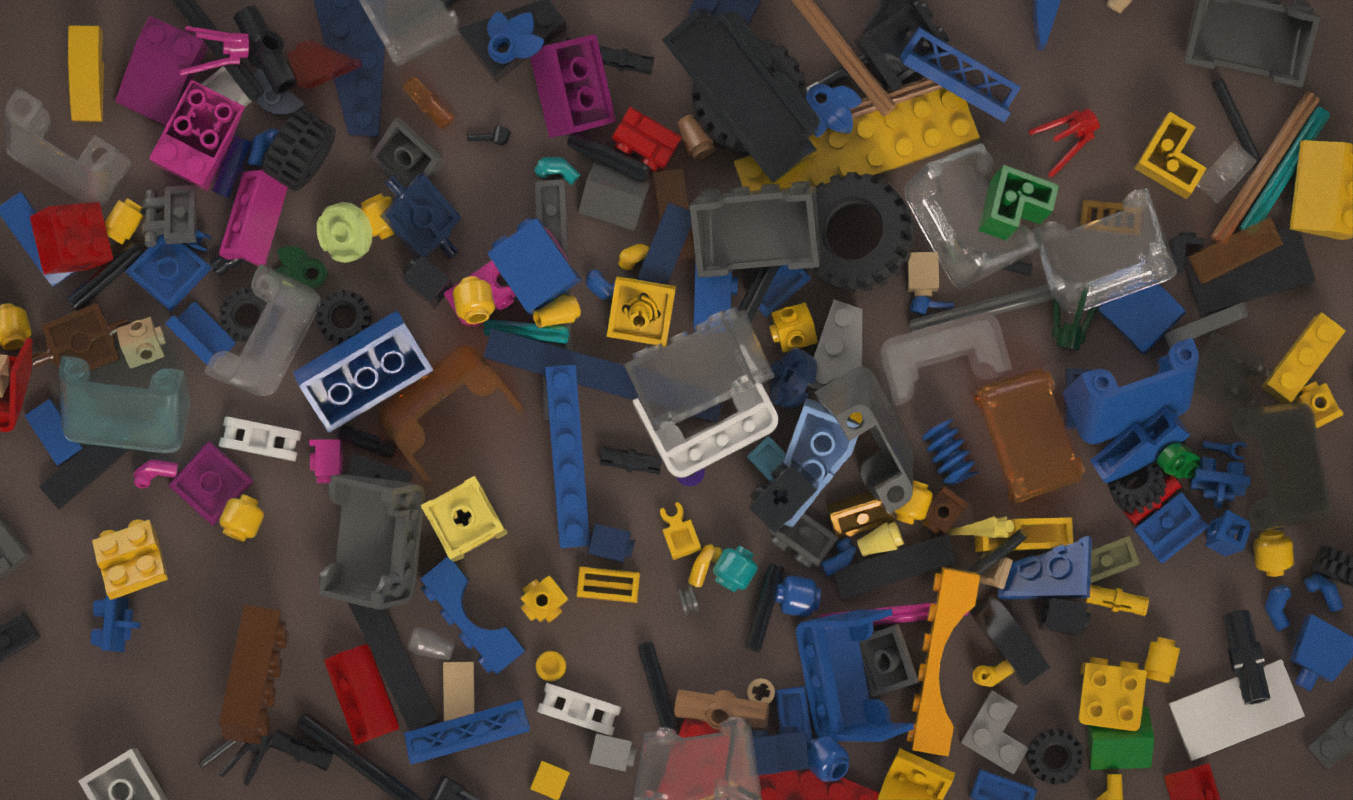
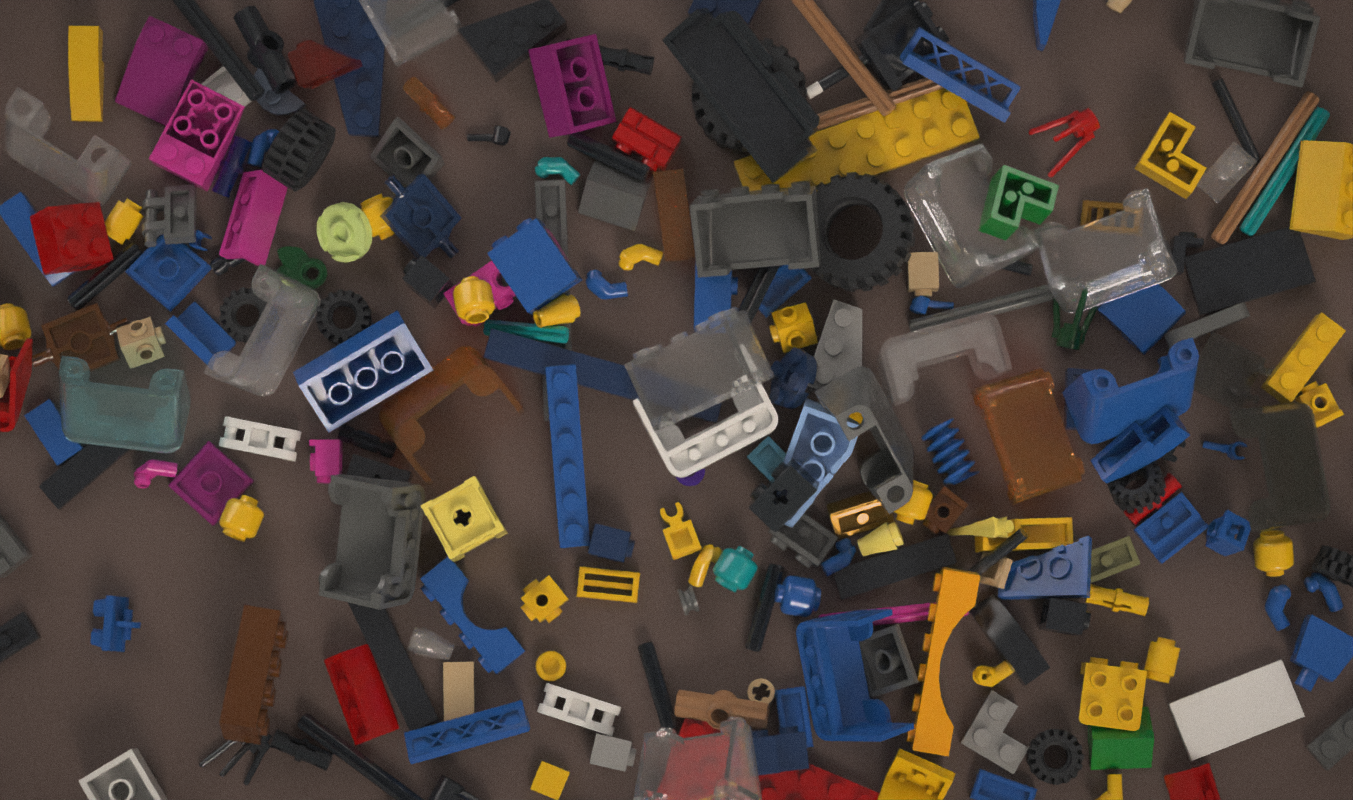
yellow plate [92,519,168,600] -> none
dark pink plant [179,26,249,76] -> none
blue plate [487,11,544,63] -> none
black pin [600,446,662,475] -> none
yellow plate [607,276,676,347] -> none
dark blue tile [636,201,692,285] -> none
medium nougat cone [677,115,715,161] -> none
blue plate [806,84,862,138] -> none
blue head [807,736,849,782] -> none
green plate [1157,443,1200,479] -> none
clear orange tile [1188,217,1283,284] -> none
blue hips [1190,457,1251,509] -> none
black piece [1223,610,1271,705] -> none

